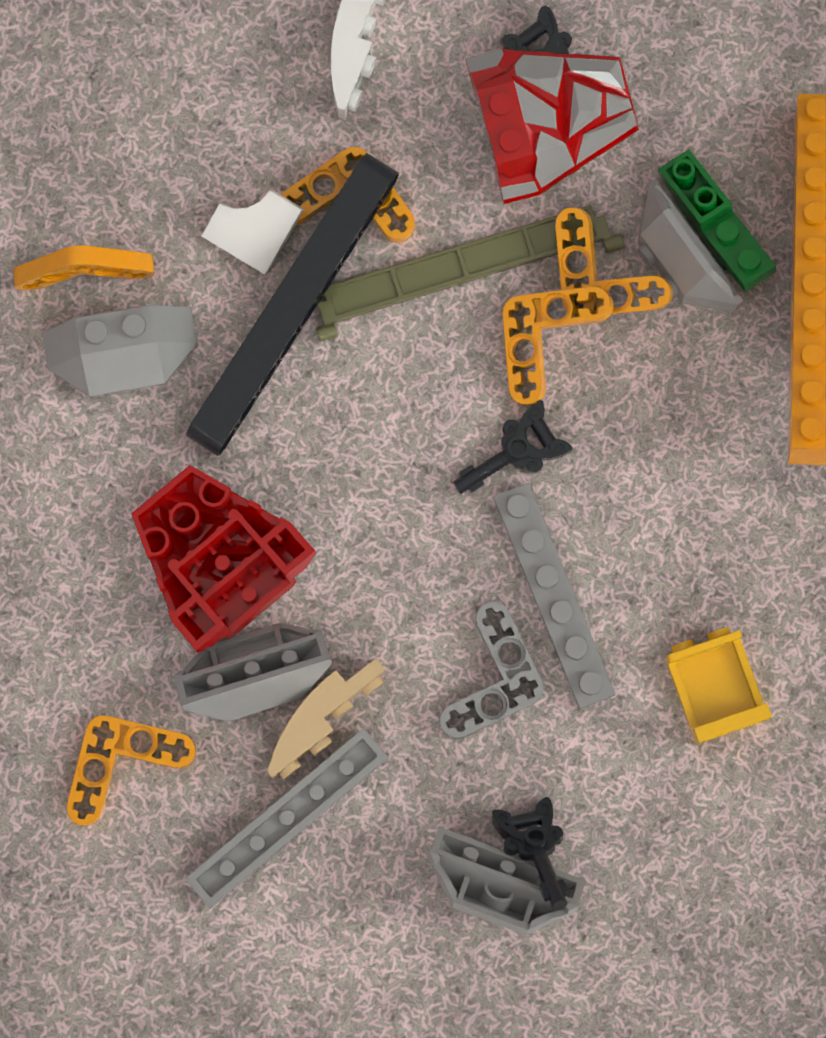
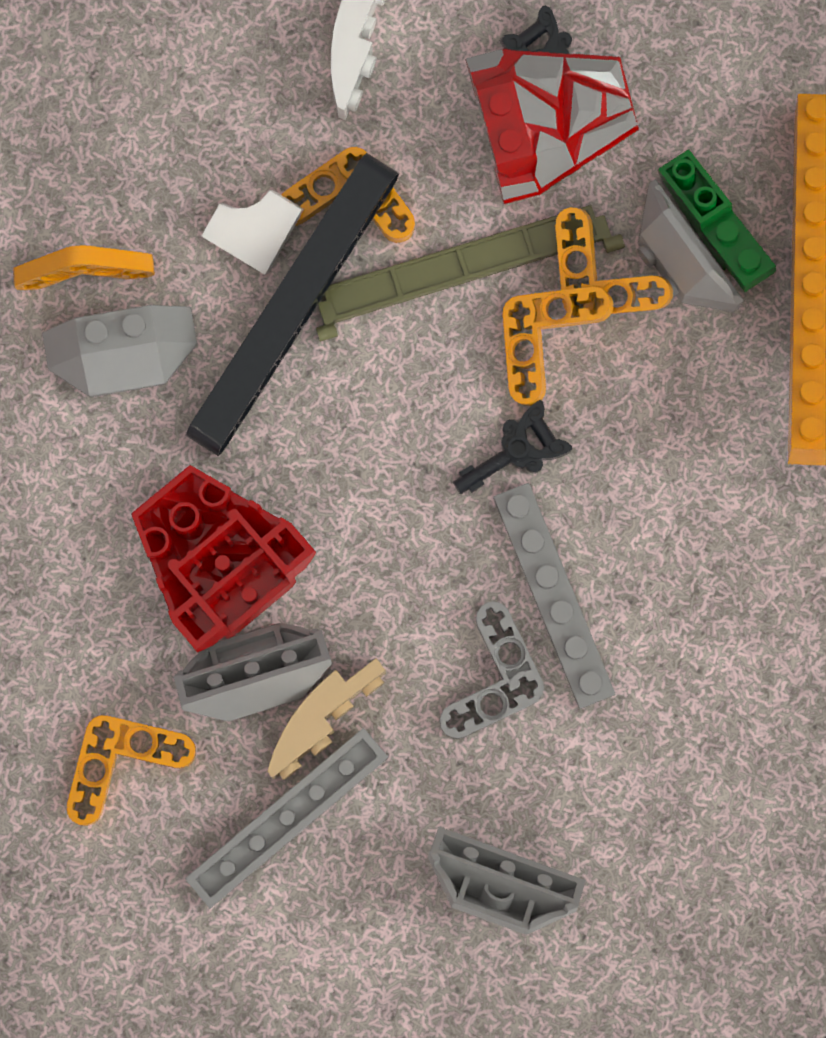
black piece [492,797,568,910] -> none
yellow panel [665,627,772,745] -> none

